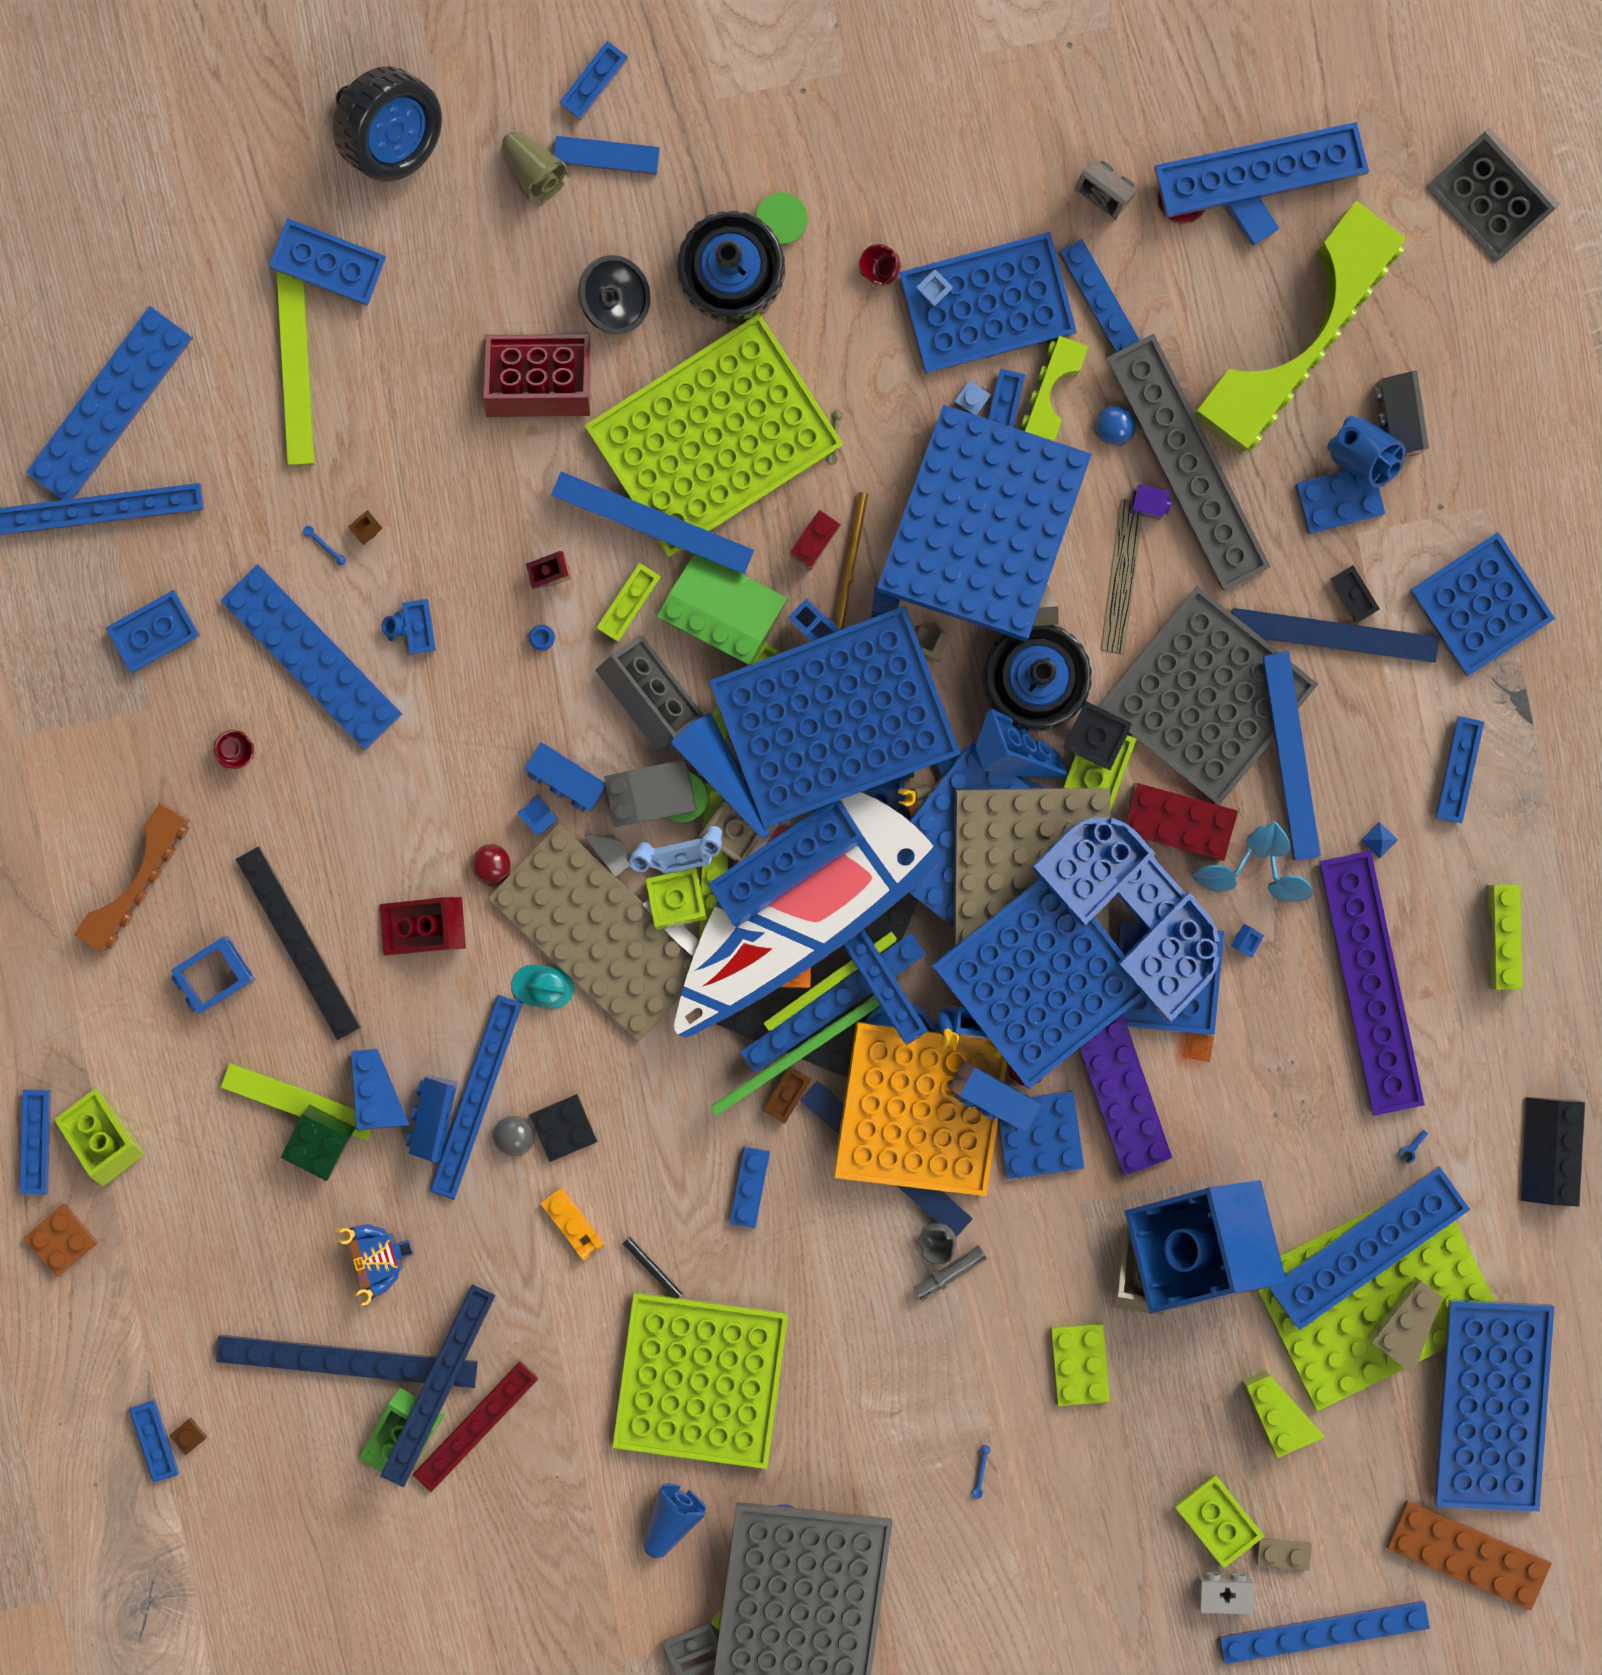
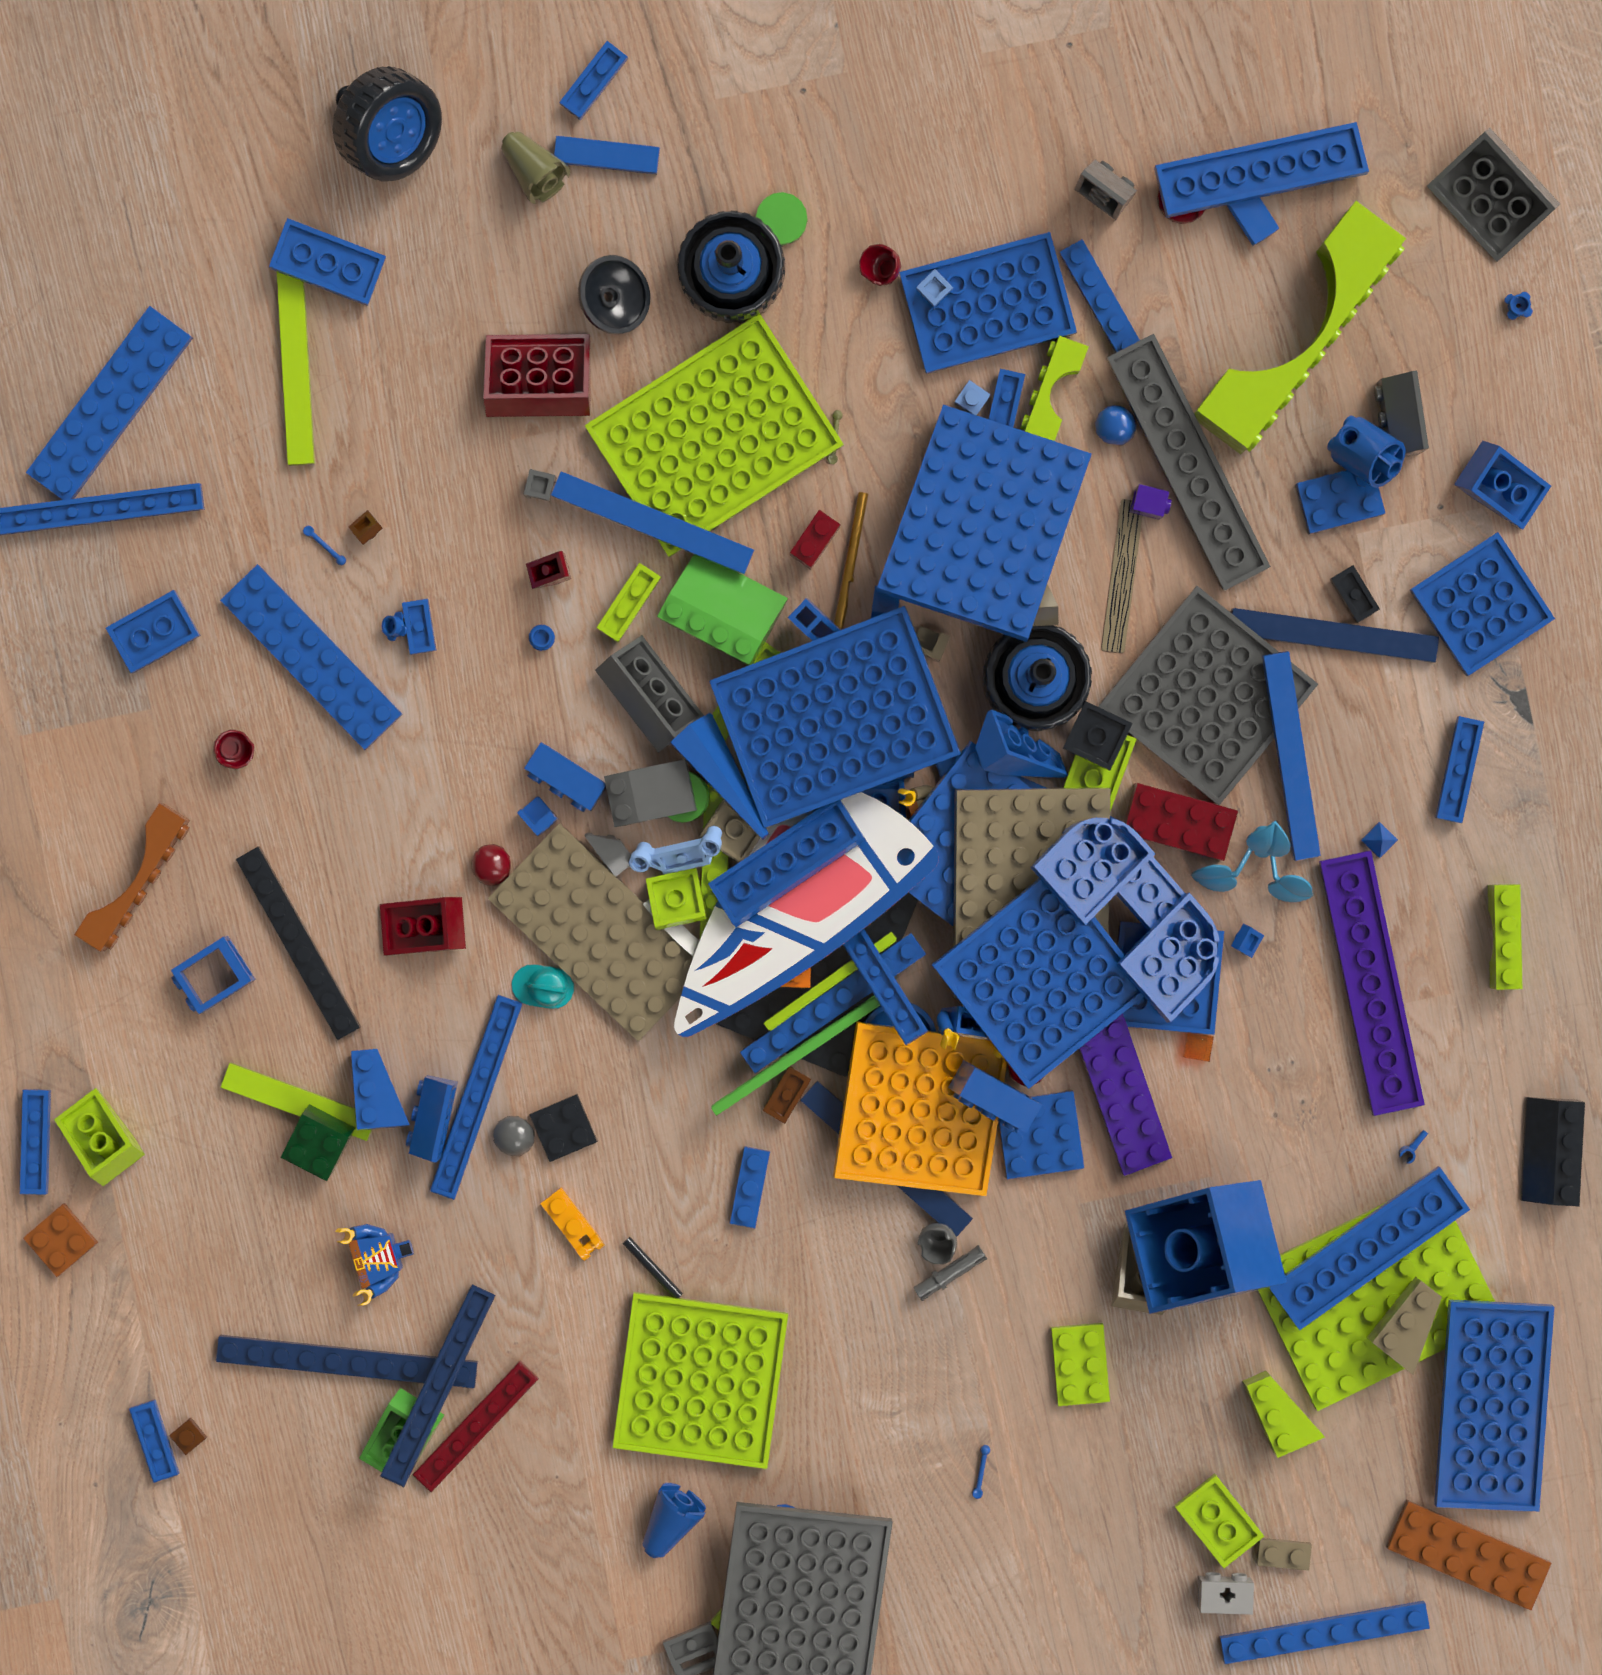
none -> dark grey panel [524,469,557,501]
none -> blue slope [1454,440,1551,530]
none -> blue plate [1504,292,1533,320]

